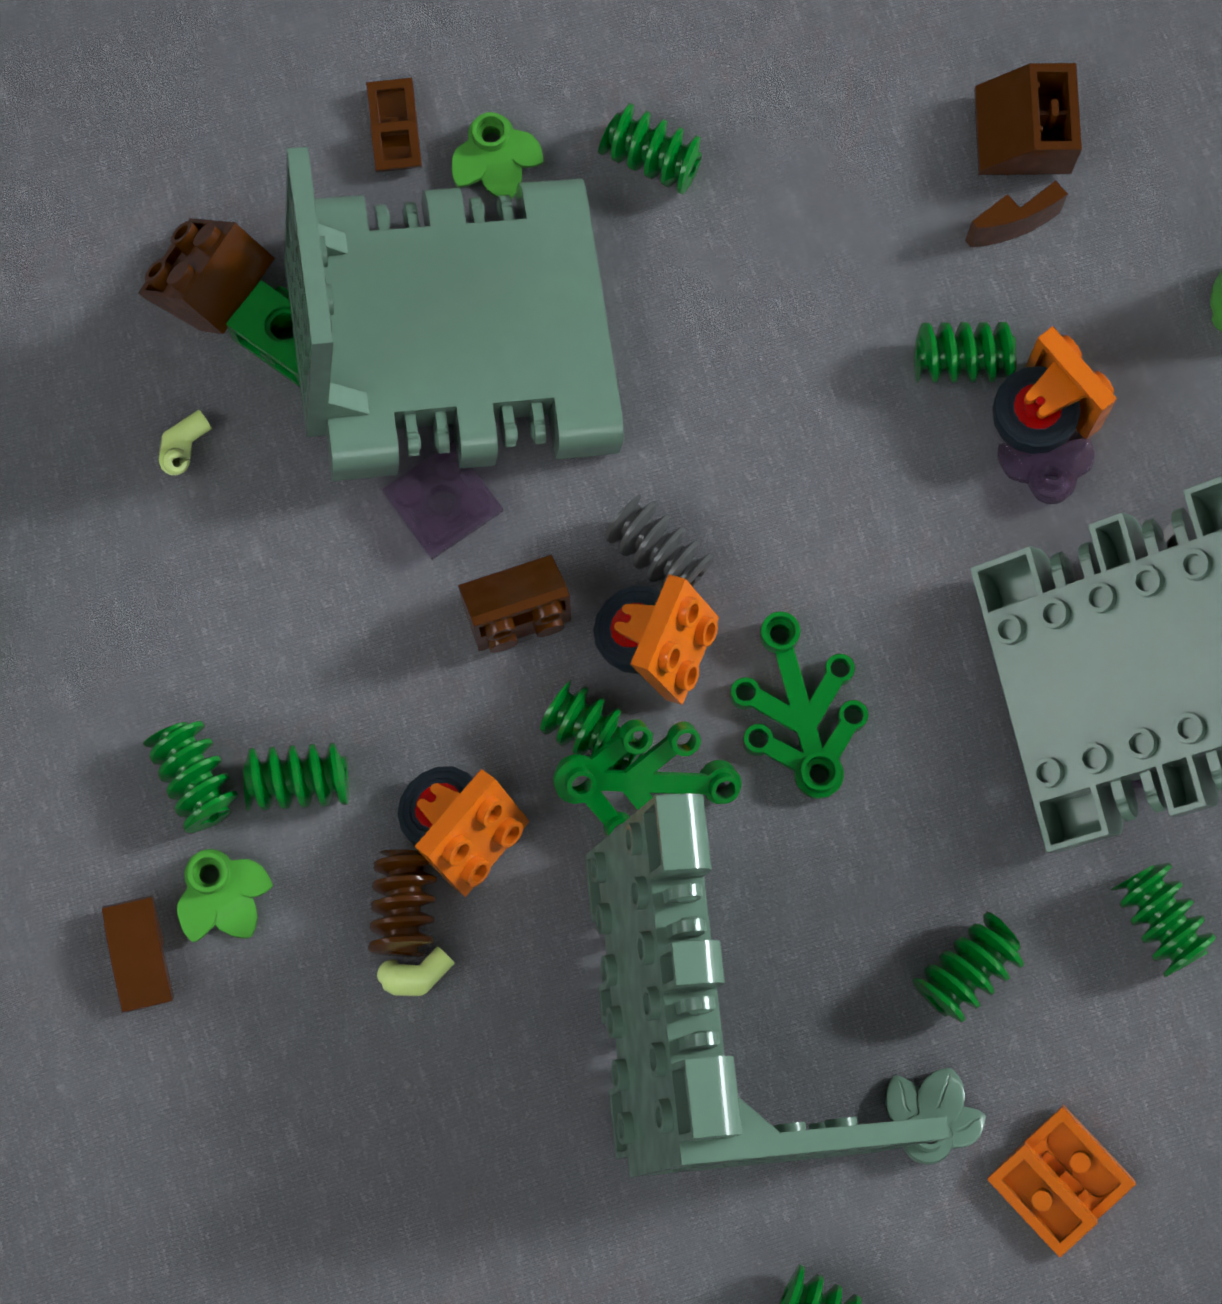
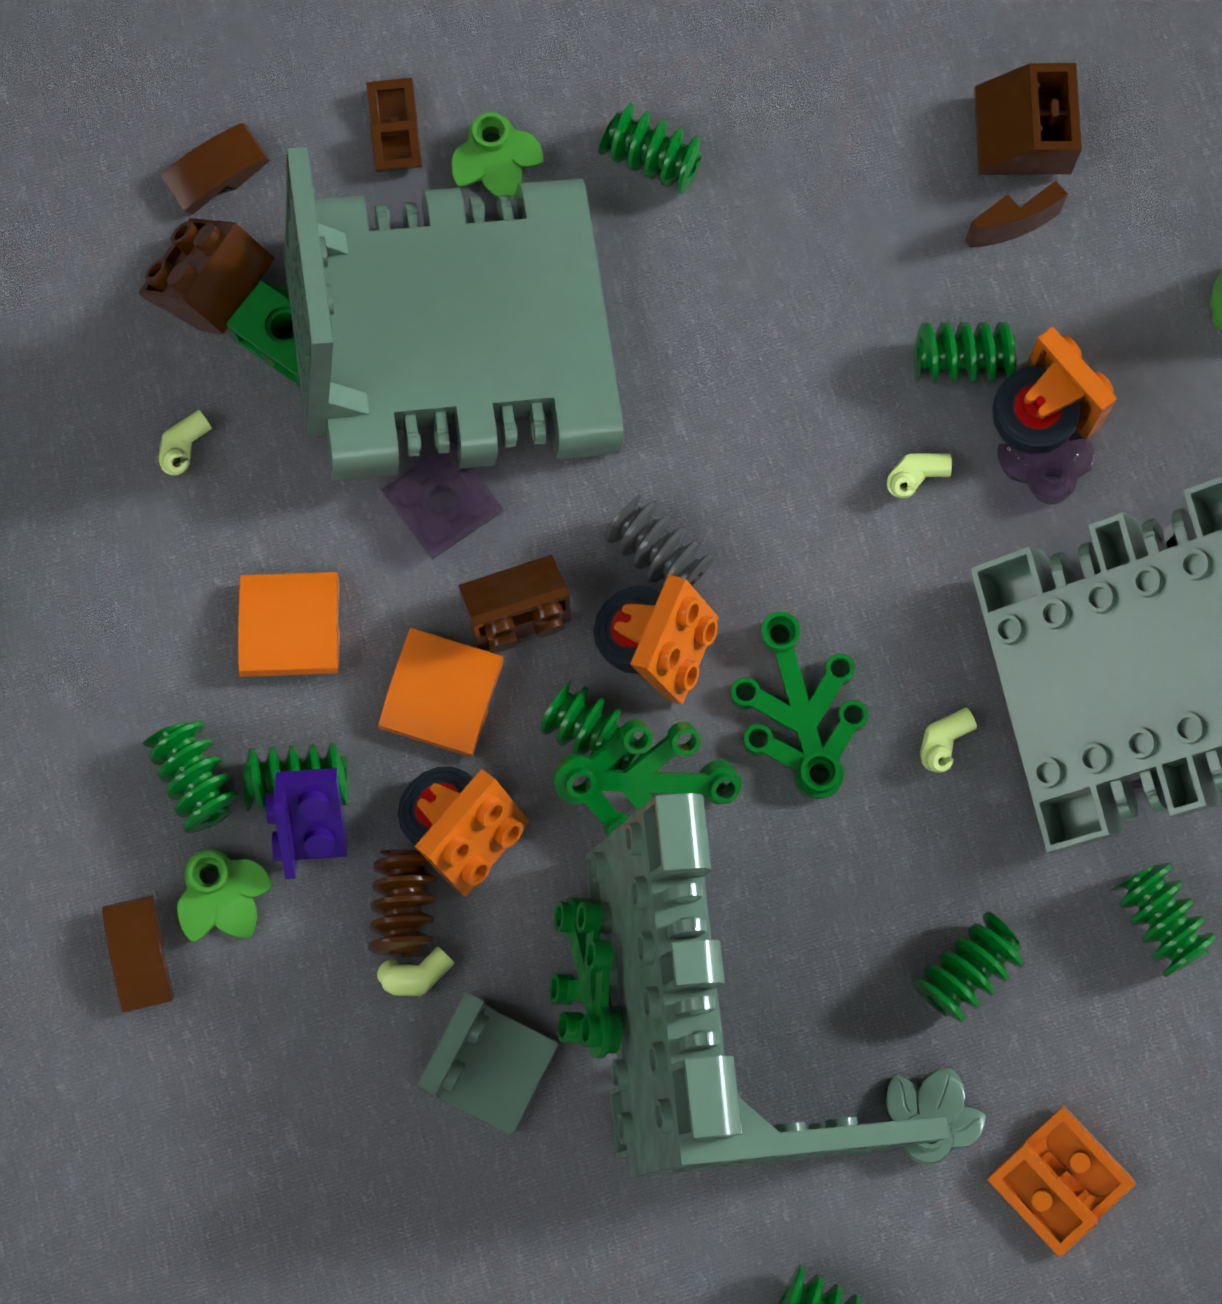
none -> reddish brown slope [160,123,270,215]
none -> orange slope [238,572,340,677]
none -> dark purple bracket [265,768,348,879]
none -> orange slope [378,627,504,758]
none -> sand green bracket [417,992,557,1135]
none -> green plant [549,897,623,1058]
none -> yellowish green arm [887,453,952,499]
none -> yellowish green arm [920,707,977,773]

